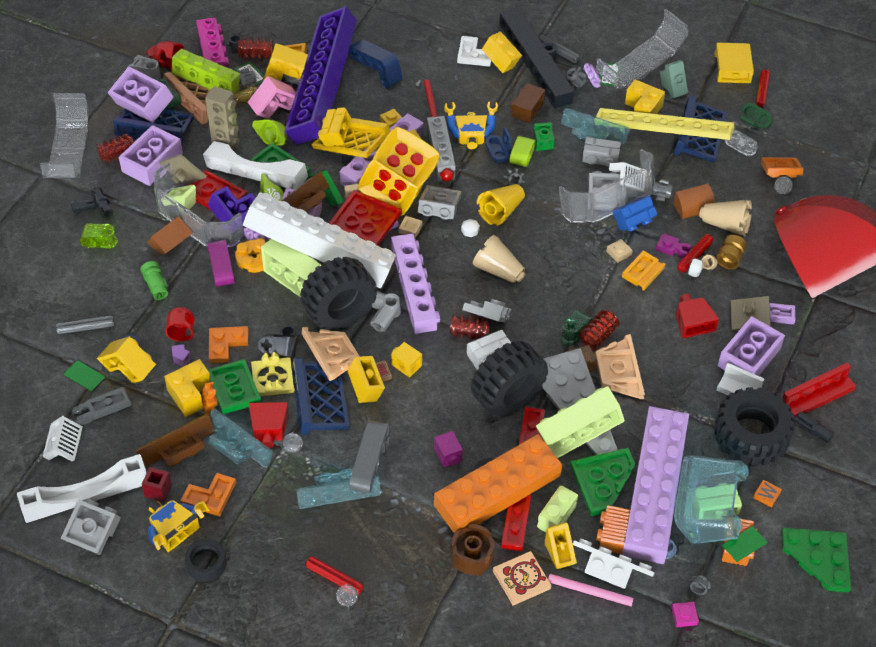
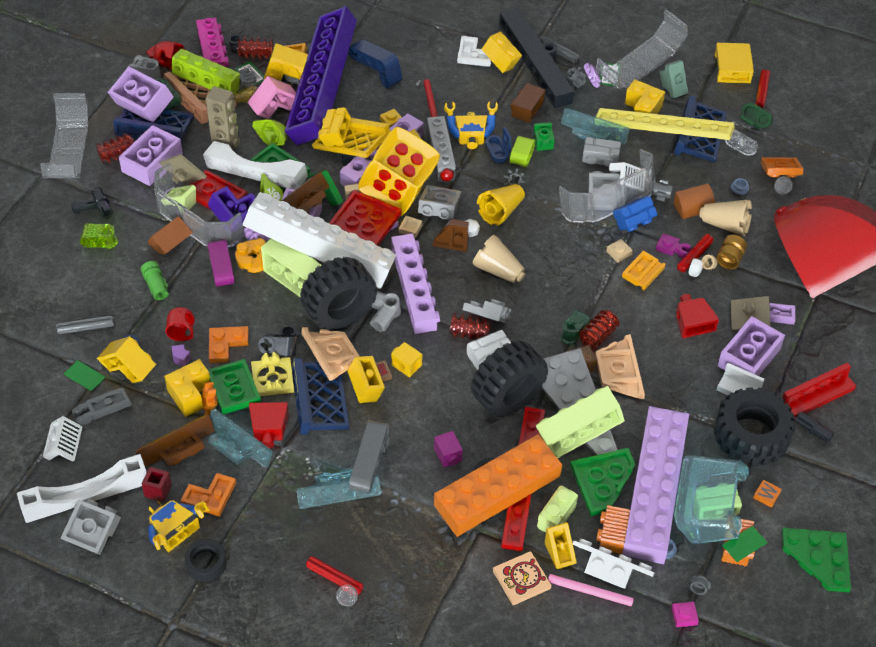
clear plate [282,433,303,453] -> none
reddish brown brick [451,524,495,576] -> none
none -> reddish brown wing [432,219,469,252]
none -> sand blue plate [731,178,749,195]

